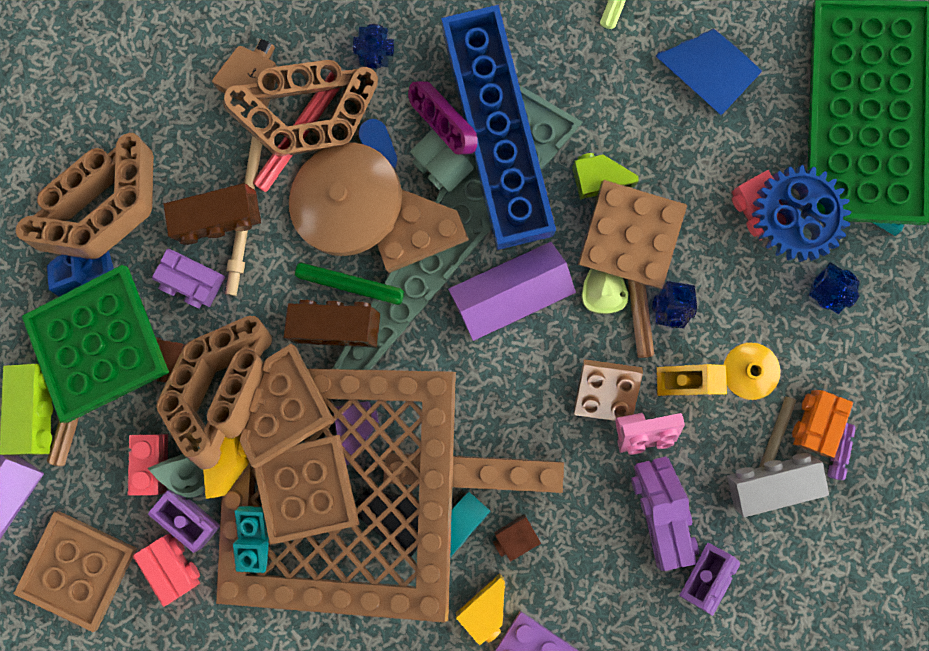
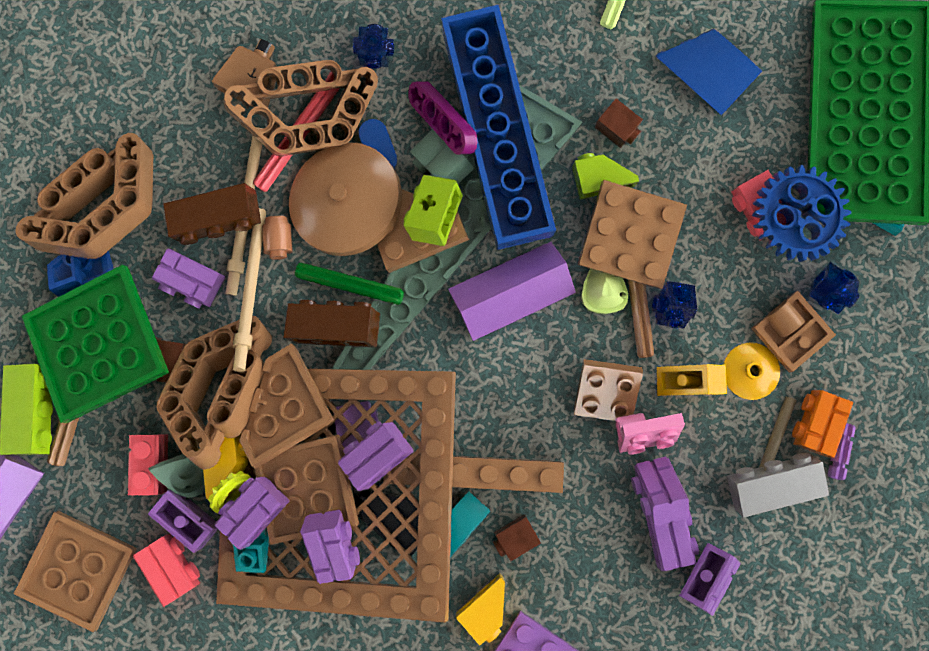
none -> neon yellow gear [208,471,251,514]
none -> medium lavender brick [214,476,290,550]
none -> tan bar [233,208,266,372]
none -> nougat brick [262,216,293,260]
none -> medium lavender brick [300,510,360,584]
none -> medium lavender brick [338,422,414,491]
none -> lime brick [404,175,463,247]
none -> copper brick [595,98,643,148]
none -> medium nougat plate [751,291,836,372]

